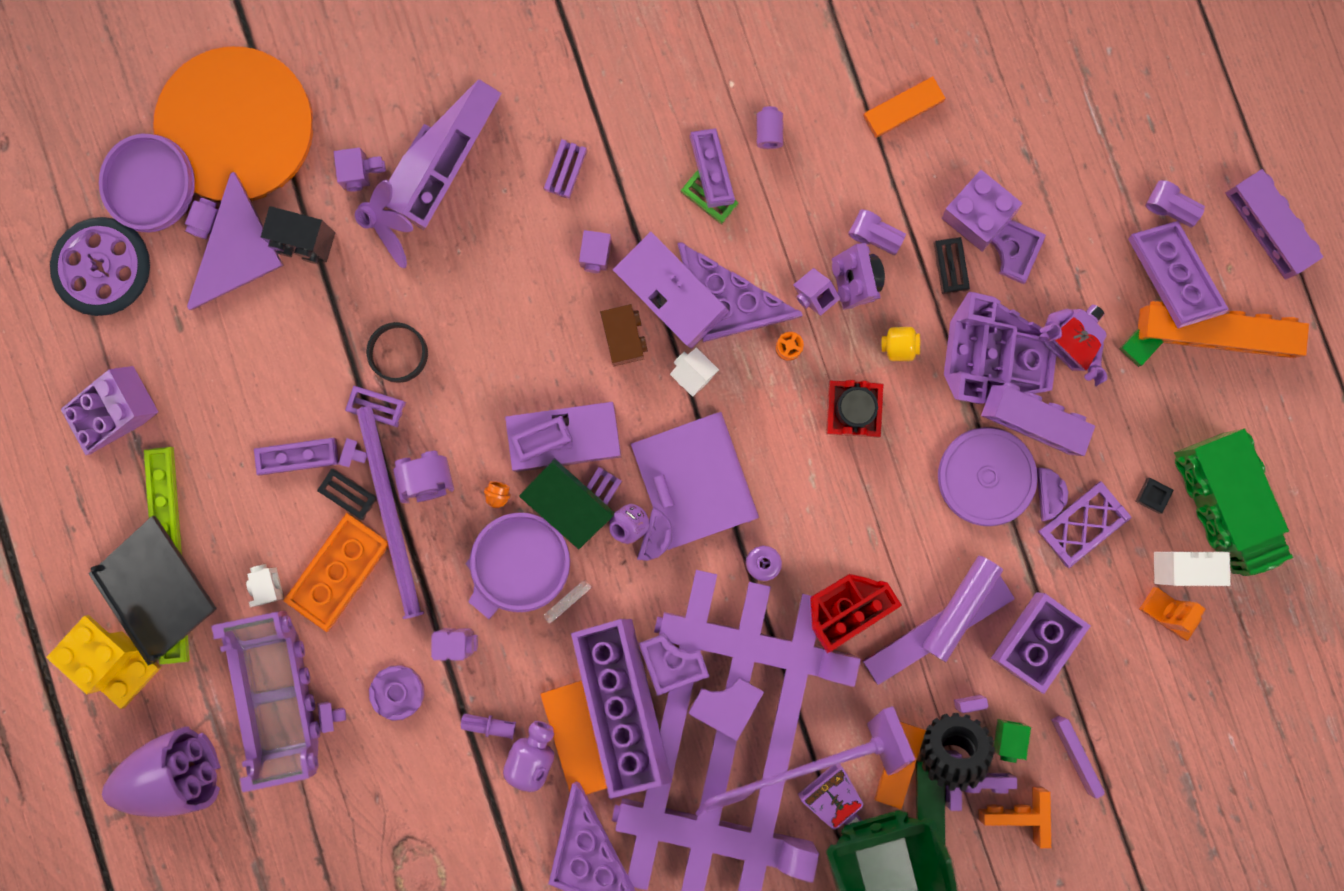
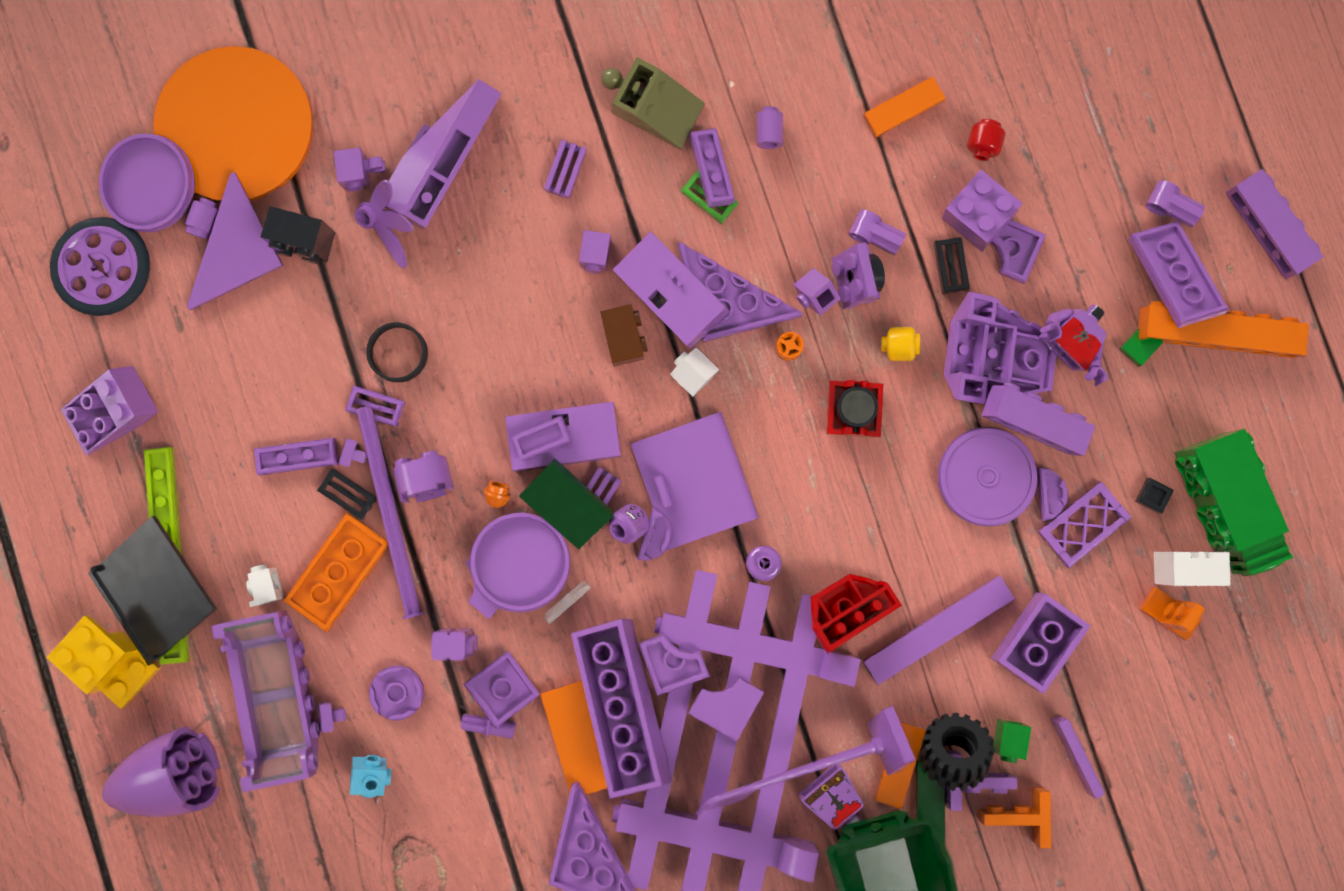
medium lavender piece [503,721,554,792] -> none
medium lavender brick [922,556,1003,662] -> none
medium lavender tile [954,695,988,713] -> none
none -> medium azure brick [350,755,391,798]
none -> medium lavender tile [463,651,540,729]
none -> olive slope [601,57,705,150]
none -> red head [967,119,1006,161]

